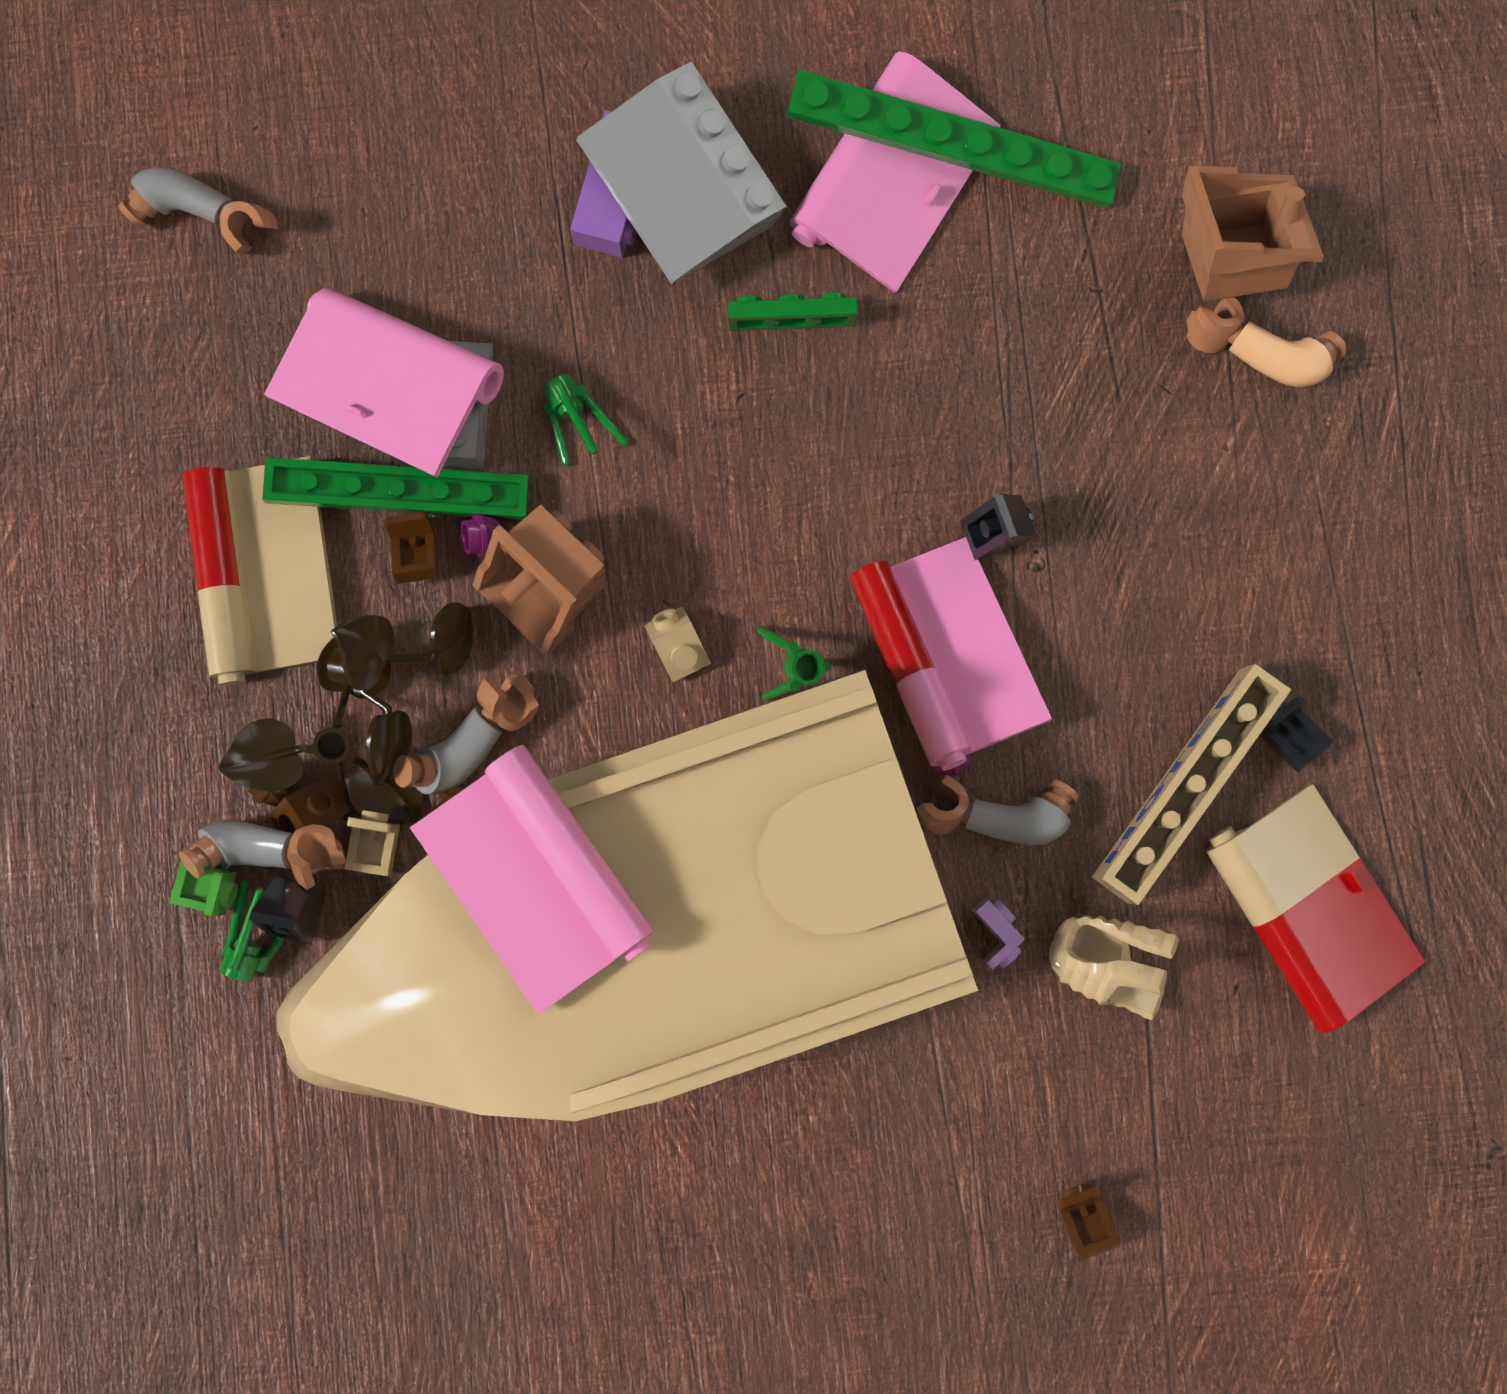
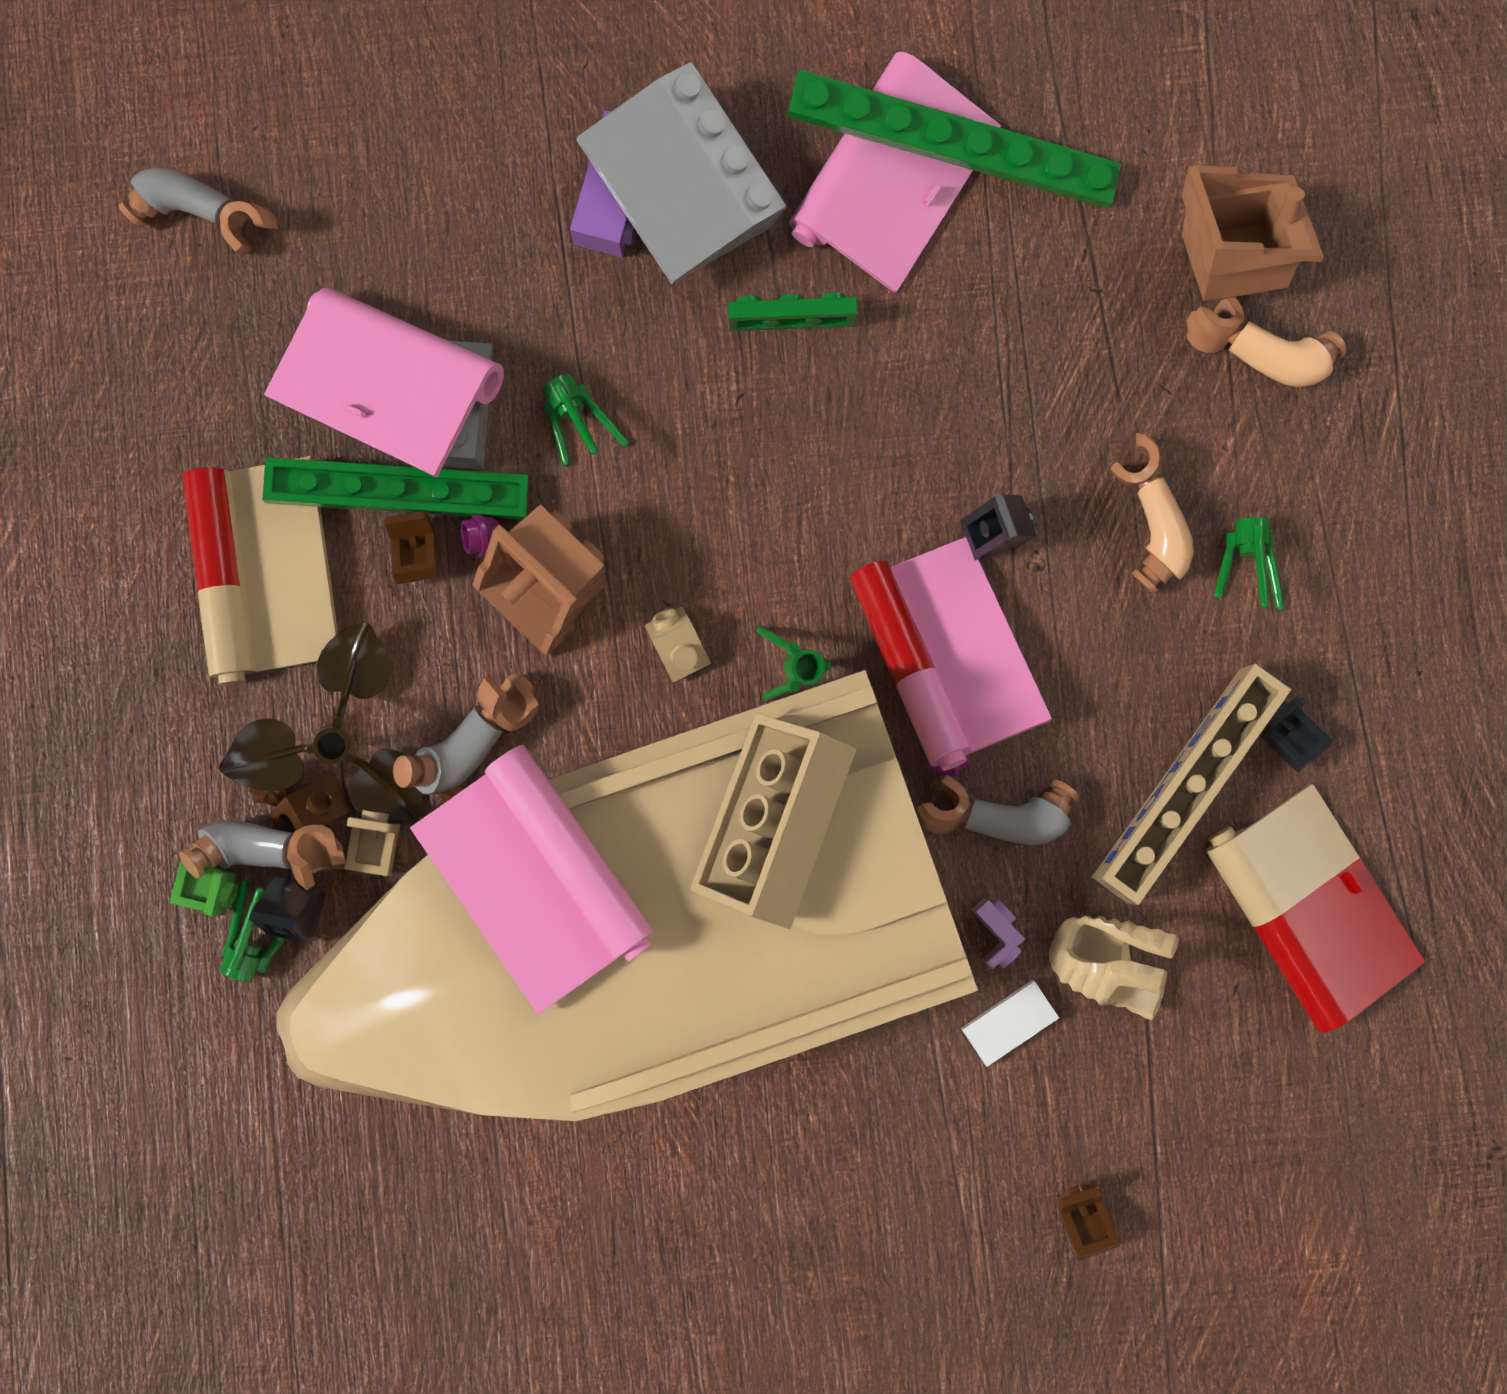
dark brown plant [327,602,474,786] -> none
none -> tan slope [690,713,857,929]
none -> white tile [961,980,1059,1067]
none -> light nougat piece [1110,433,1194,595]
none -> green plant [1214,517,1284,611]

